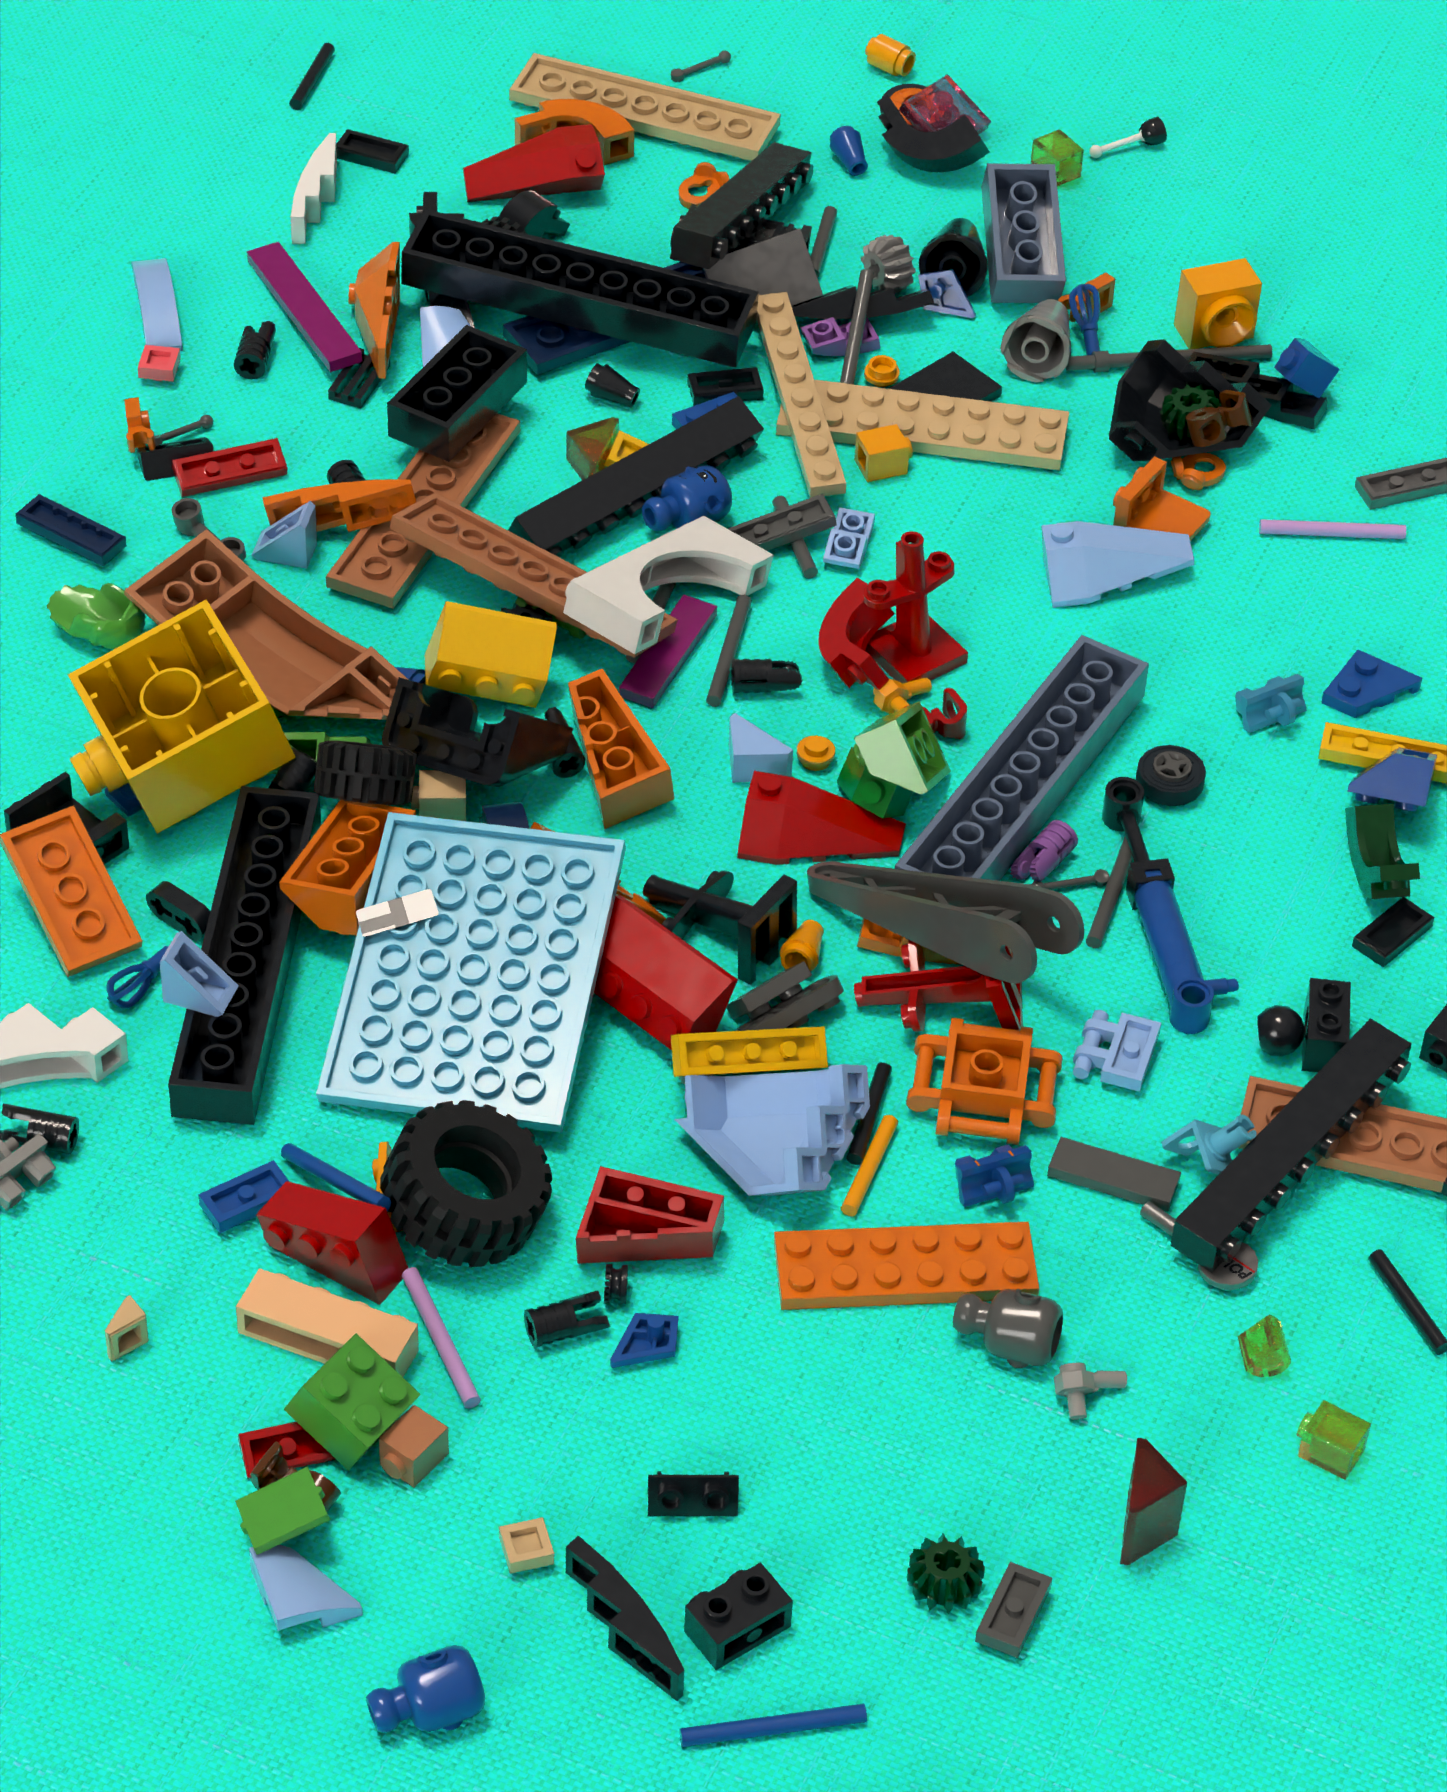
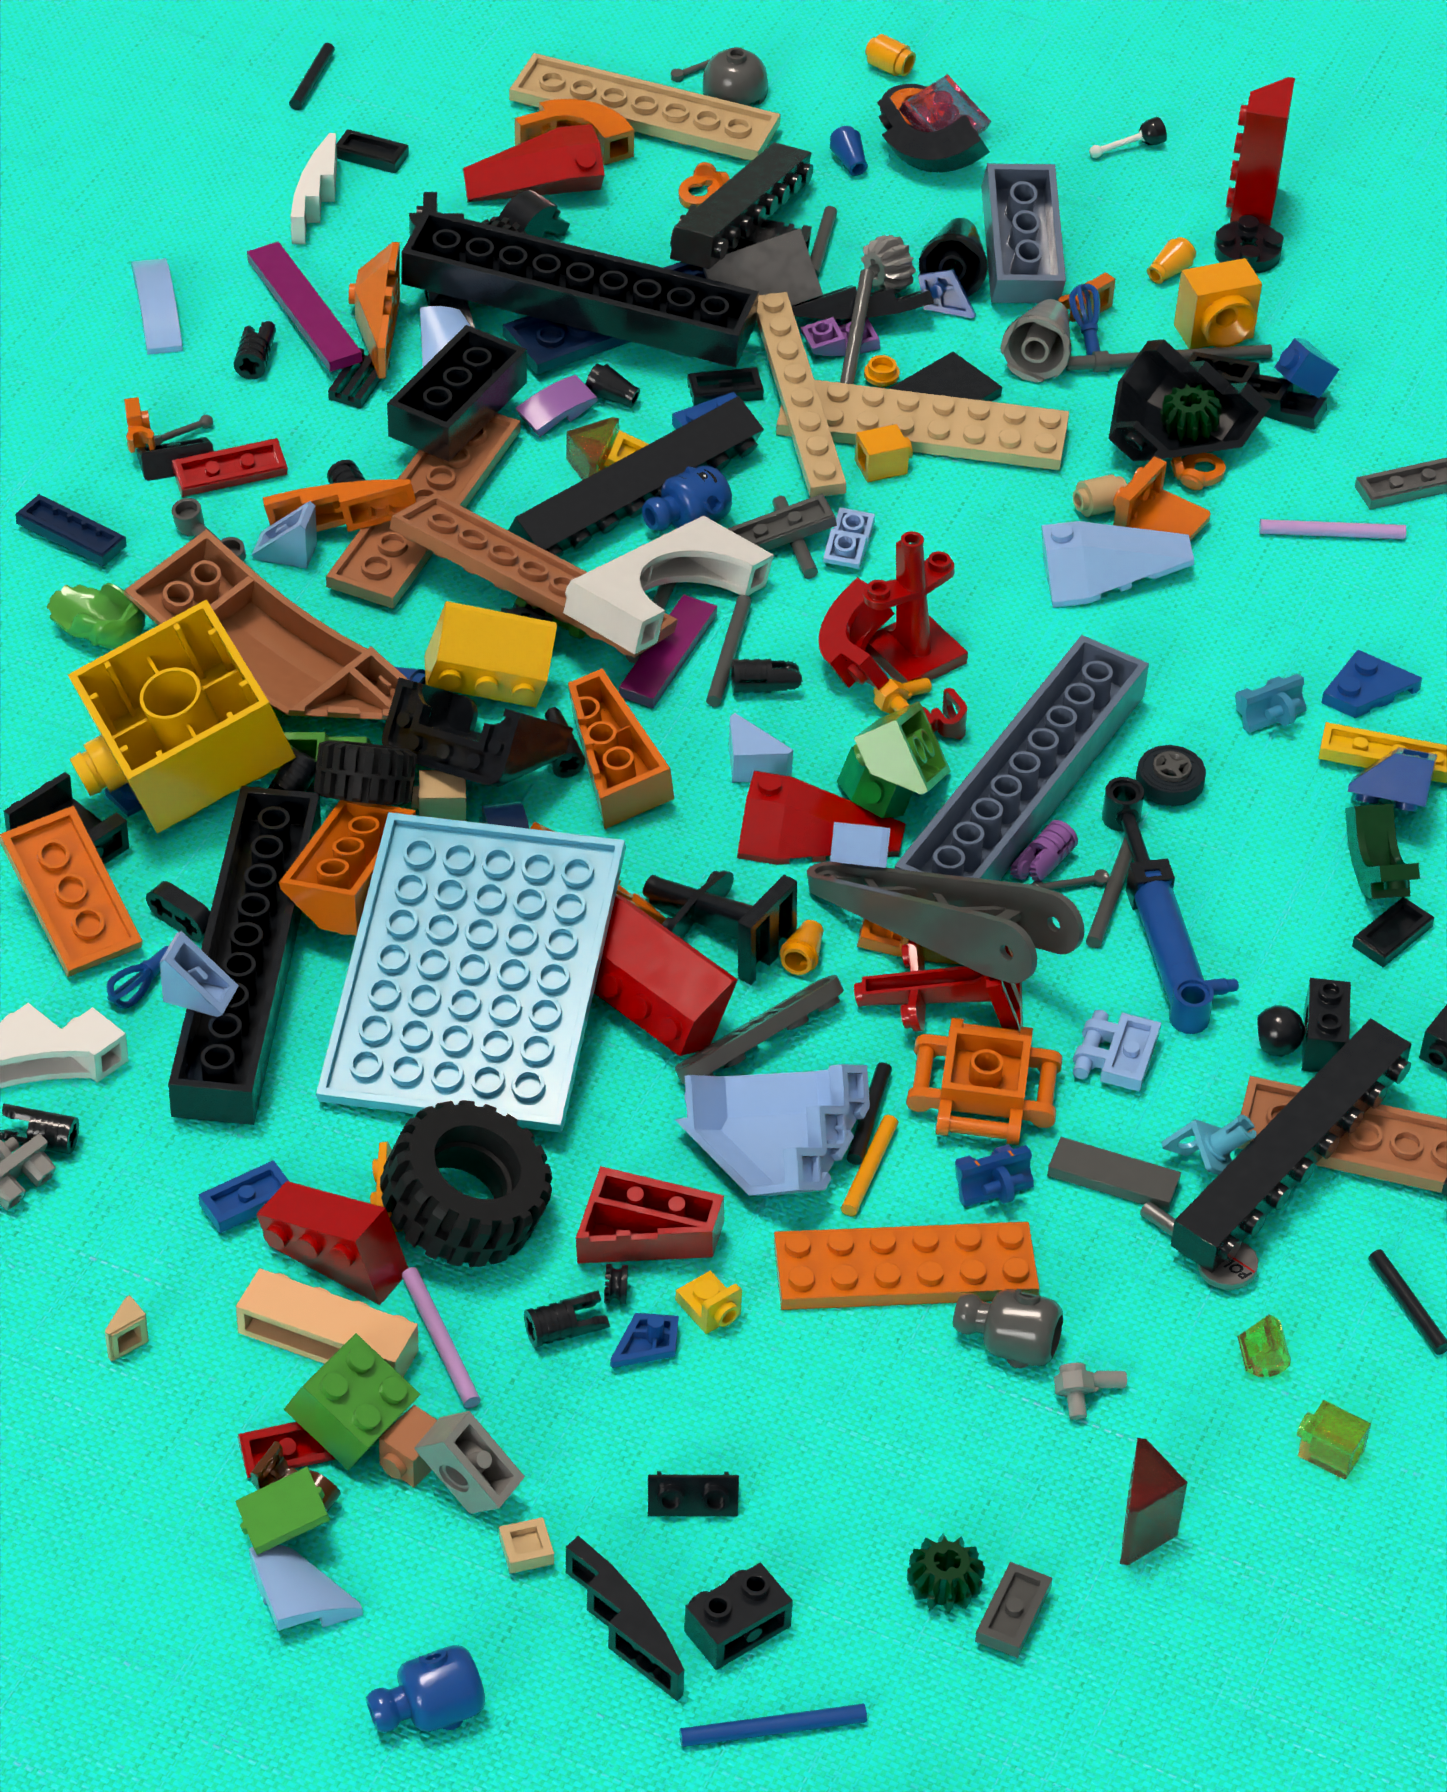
coral plate [138,345,181,382] -> none
blue bar [281,1143,391,1211] -> none
white sticker [356,889,438,937] -> none
yellow plate [671,1026,828,1077] -> none
dark grey plate [726,961,812,1020] -> none
light orange plate [797,735,835,771] -> none
brick [1030,129,1084,186] -> none
reddish brown leg [1186,390,1253,447] -> none
none -> light grey brick [414,1411,525,1514]
none -> medium lavender slope [516,375,598,437]
none -> yellow bracket [675,1270,742,1334]
none -> dark grey cylinder [702,47,768,106]
none -> light blue slope [830,822,890,868]
none -> tan brick [1072,474,1127,517]
none -> light orange cone [1147,237,1196,284]
none -> black plate [1214,215,1284,273]
none -> red slope [1226,77,1295,226]

